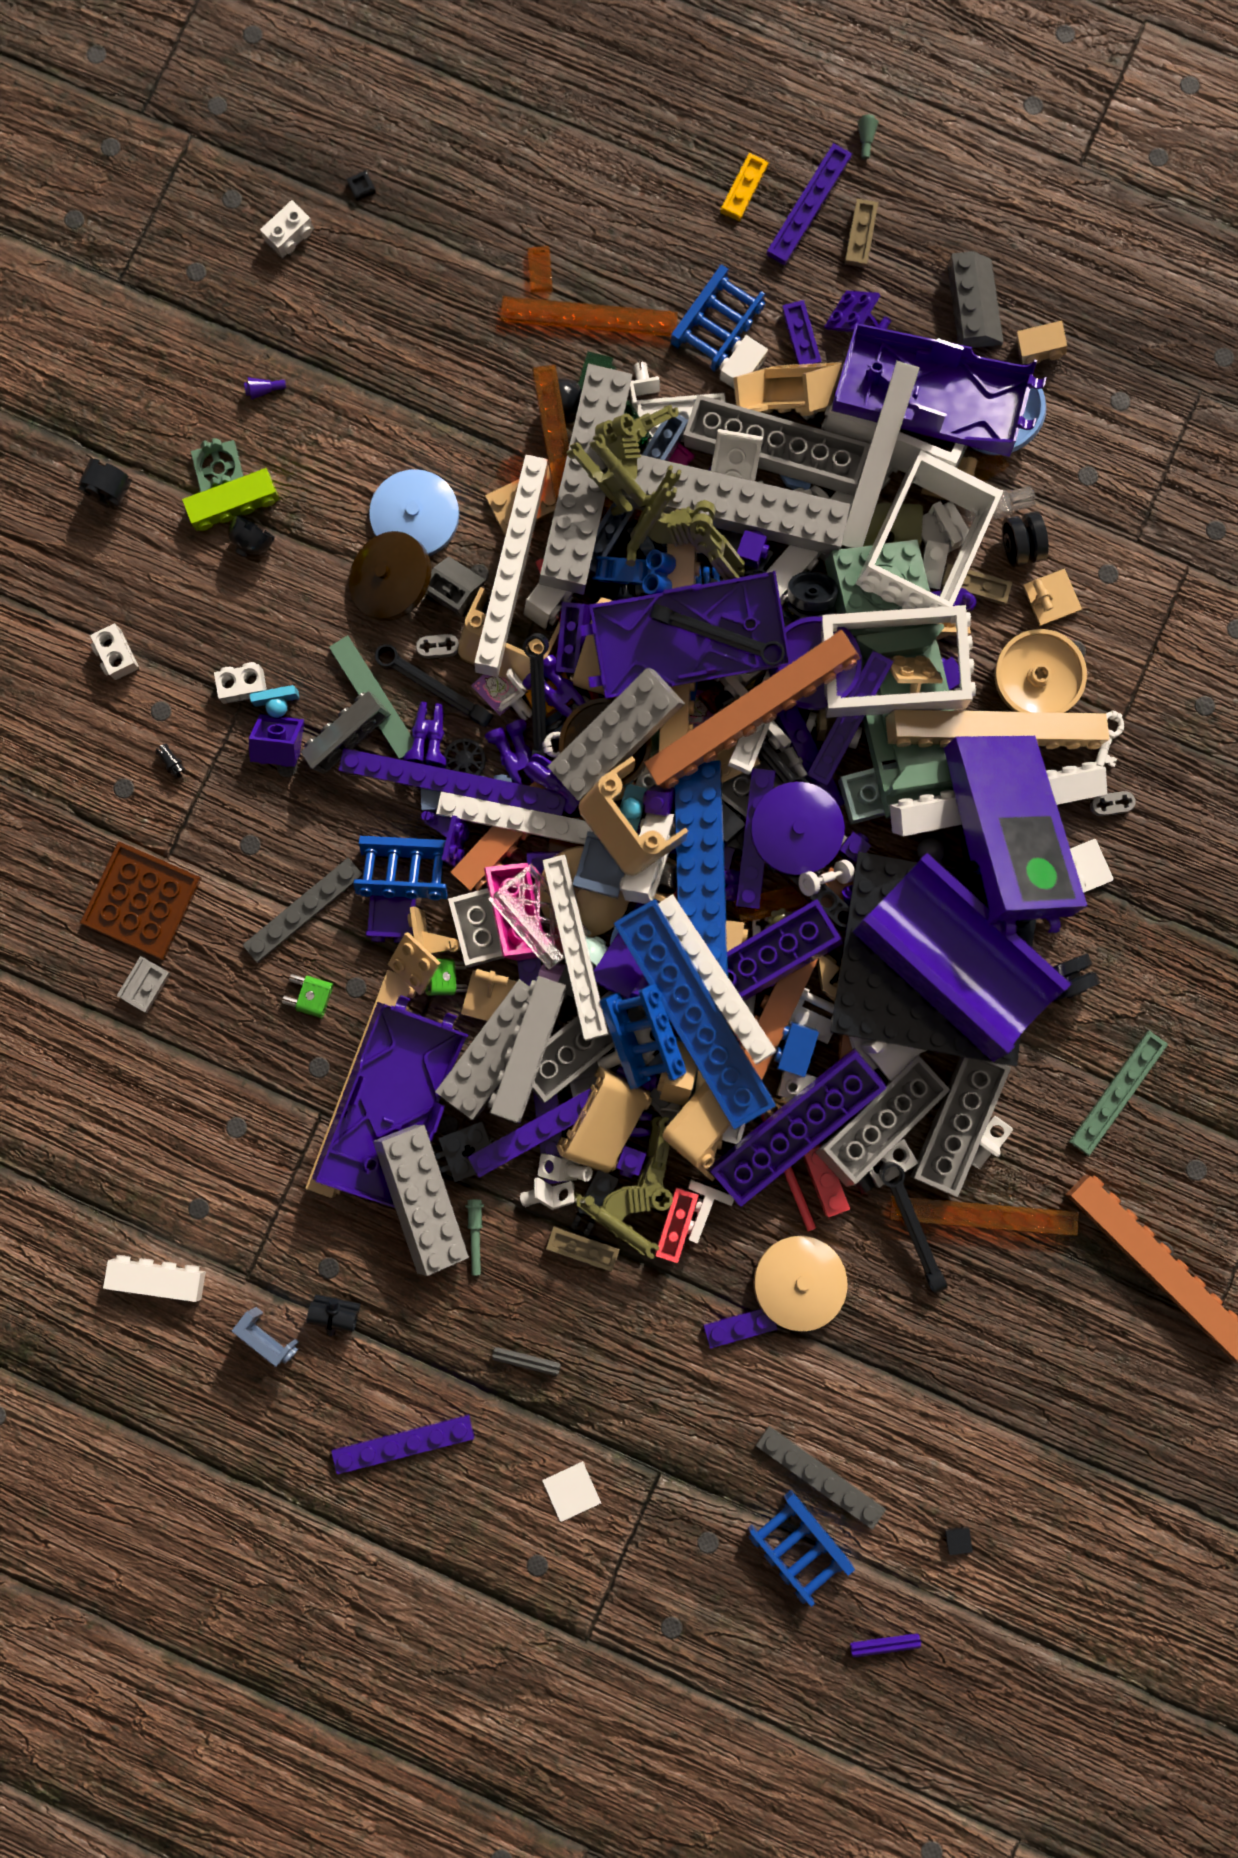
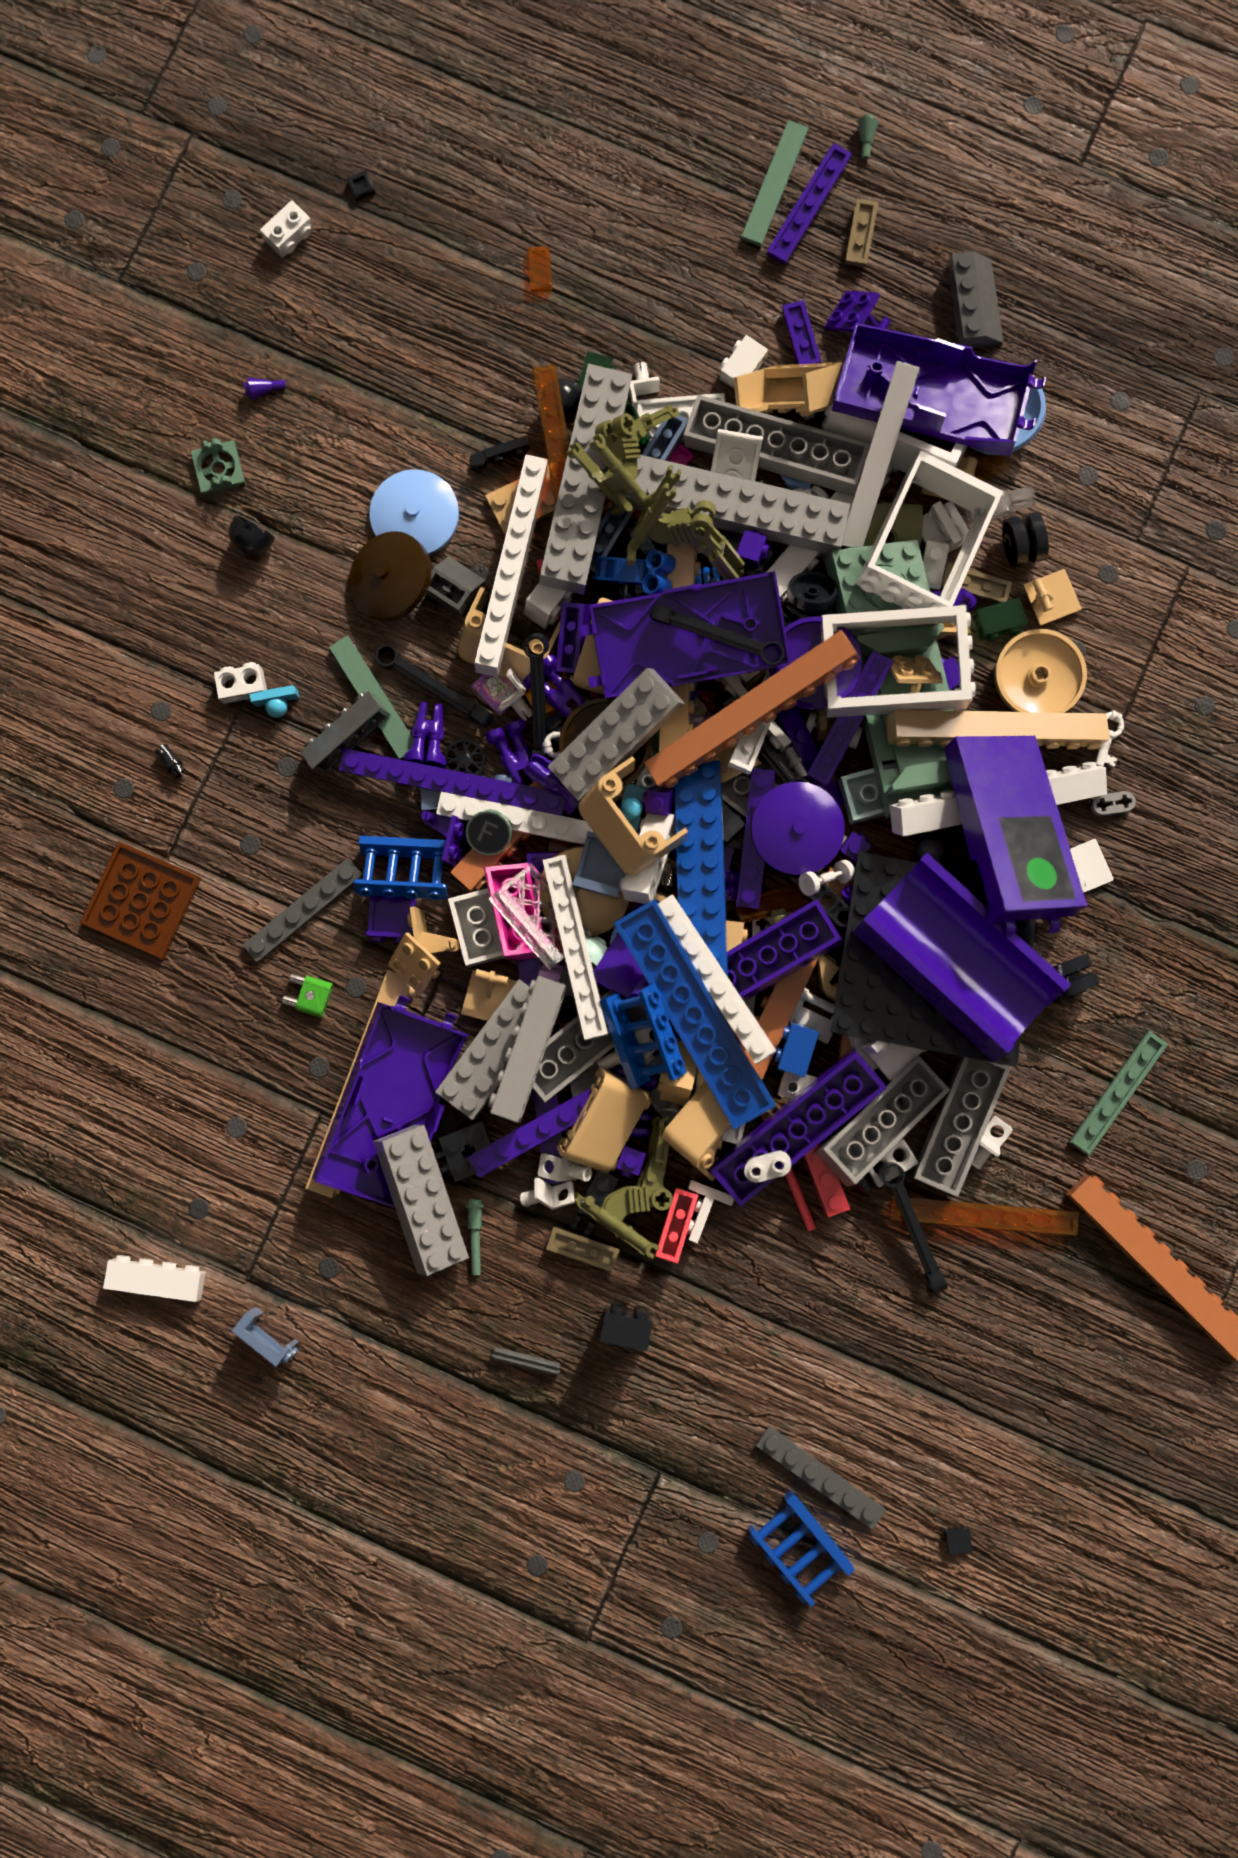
black brick [78,458,132,508] -> none
white brick [90,623,140,680] -> none
light grey plate [117,956,171,1013] -> none
lime brick [182,468,280,531] -> none
dark purple slope [249,714,304,767] -> none
black pin [306,1294,361,1337] -> none
dark purple plate [332,1414,475,1474] -> none
light grey beam [416,634,459,659] -> none
bright green piece [425,959,468,995] -> none
clear orange plate [501,296,678,336] -> none
white sticker [542,1462,601,1522] -> none
blue fence [671,264,766,372] -> none
dark purple plate [703,1308,777,1348] -> none
yellow tile [720,153,769,222] -> none
tan dish [753,1236,847,1331] -> none
dark purple axle [850,1633,921,1657] -> none
tan brick [1017,321,1067,365] -> none
none -> black tile [466,809,513,856]
none -> black hinge [469,436,530,471]
none -> black brick [600,1302,653,1351]
none -> sand green tile [741,120,809,247]
none -> white plate [744,1151,791,1183]
none -> clear green brick [973,598,1028,642]

